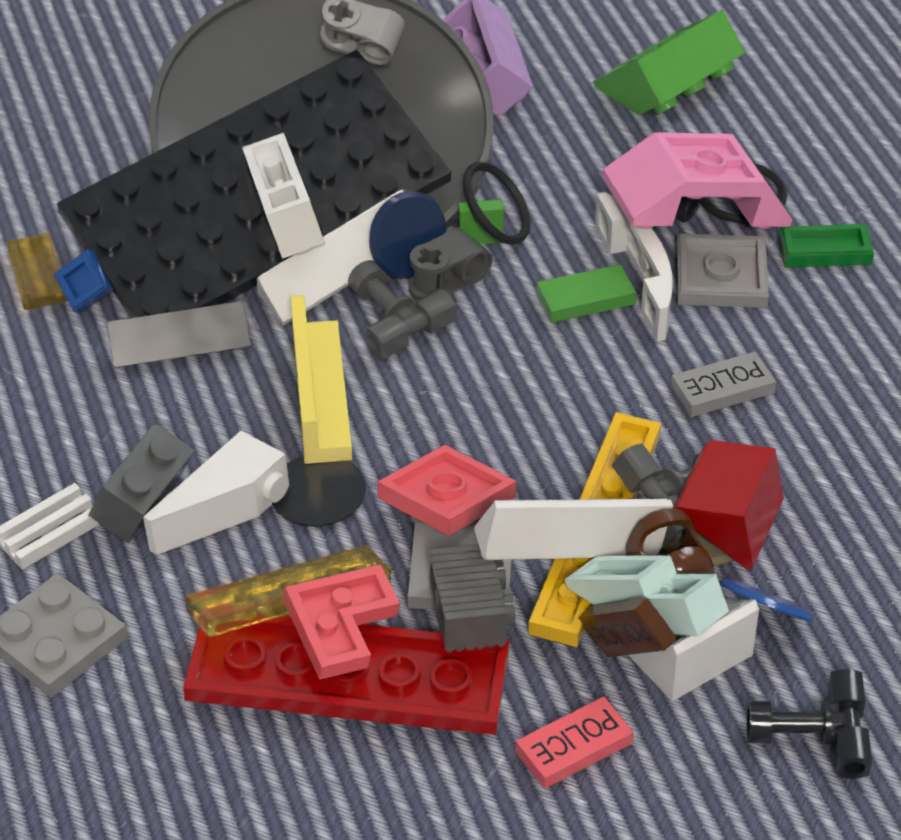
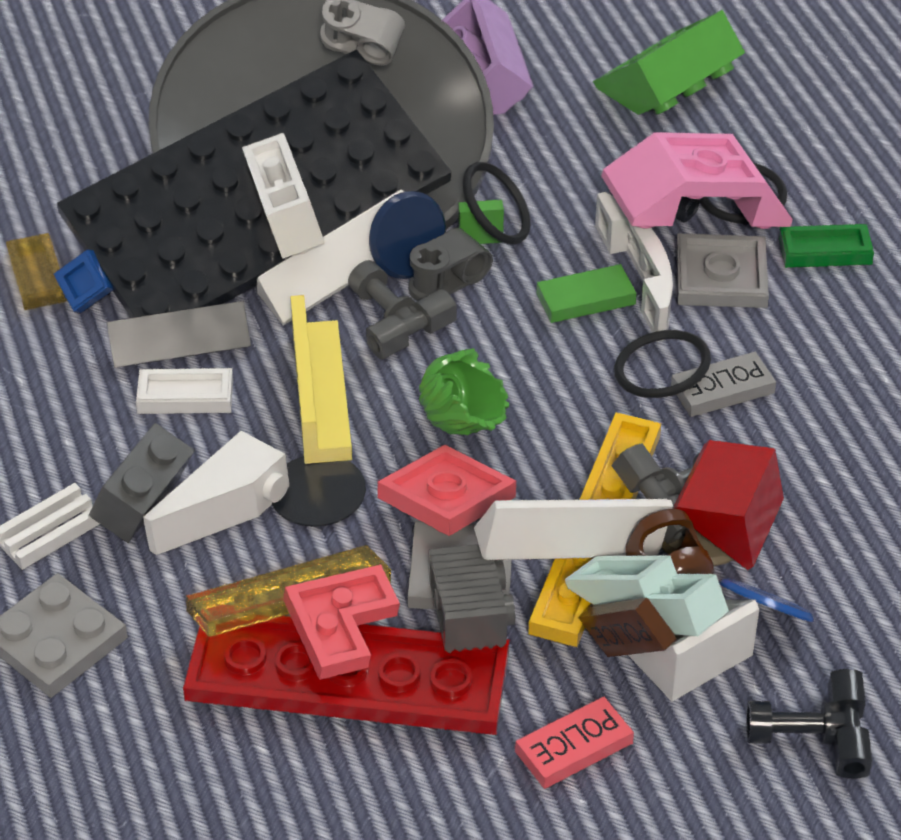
none -> white tile [136,368,233,414]
none -> bright green hair [419,348,509,435]
none -> black tyre [614,330,711,398]

